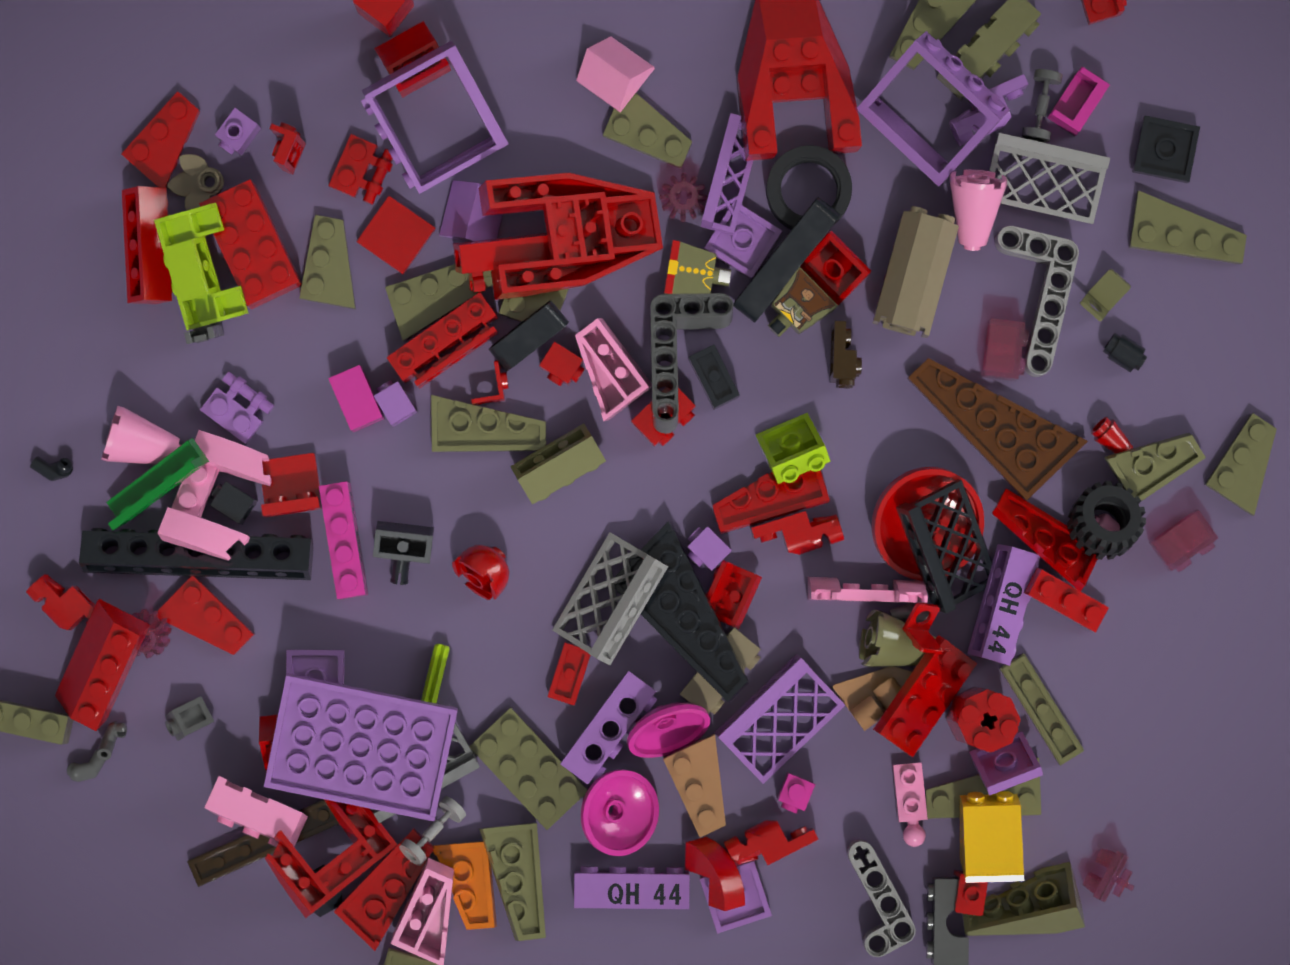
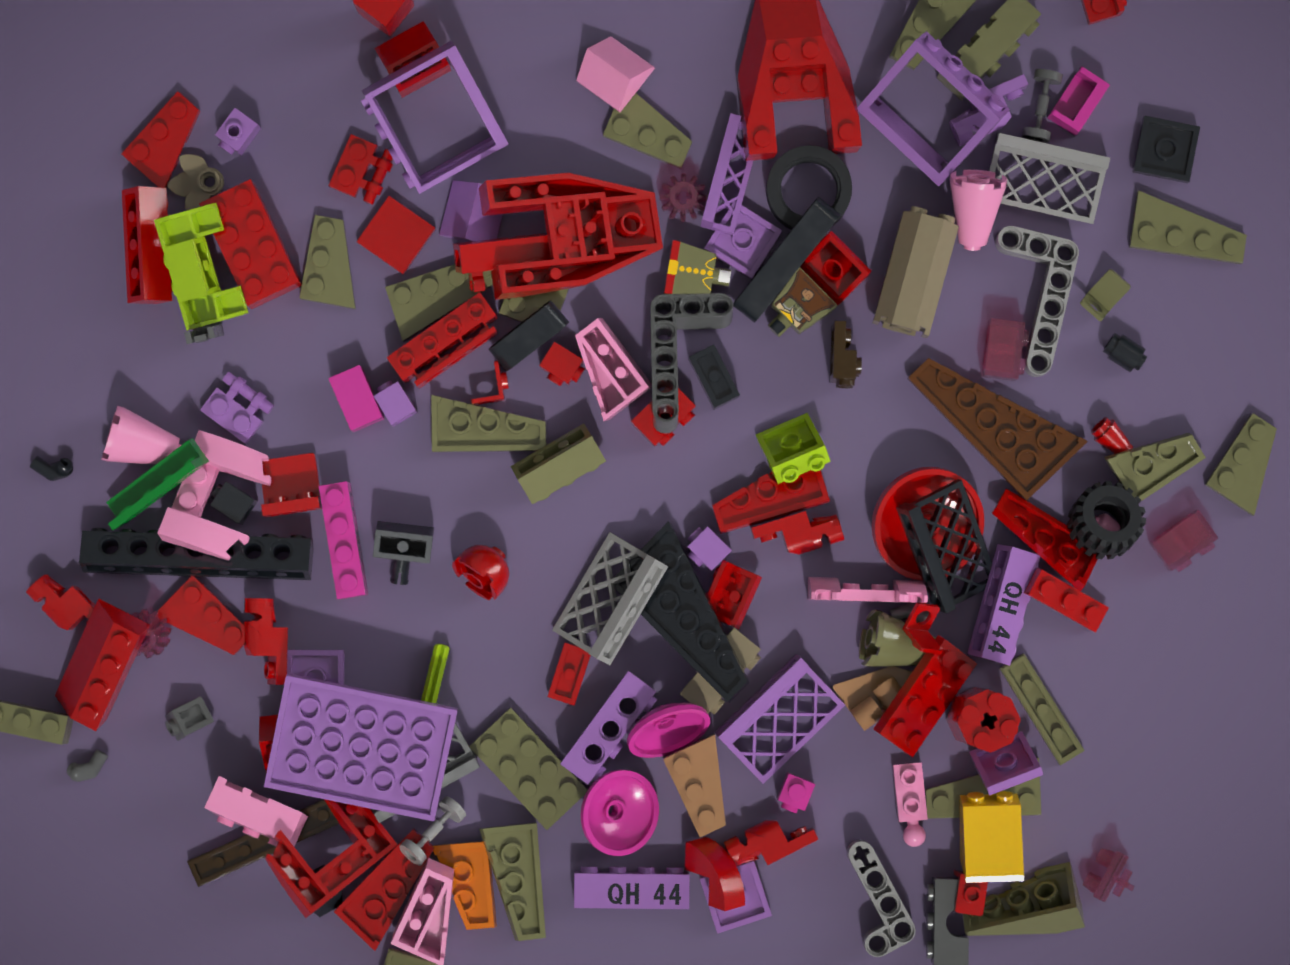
dark grey arm [97,721,127,760] -> none
red bracket [269,122,306,175] -> none
none -> red plate [244,598,288,685]

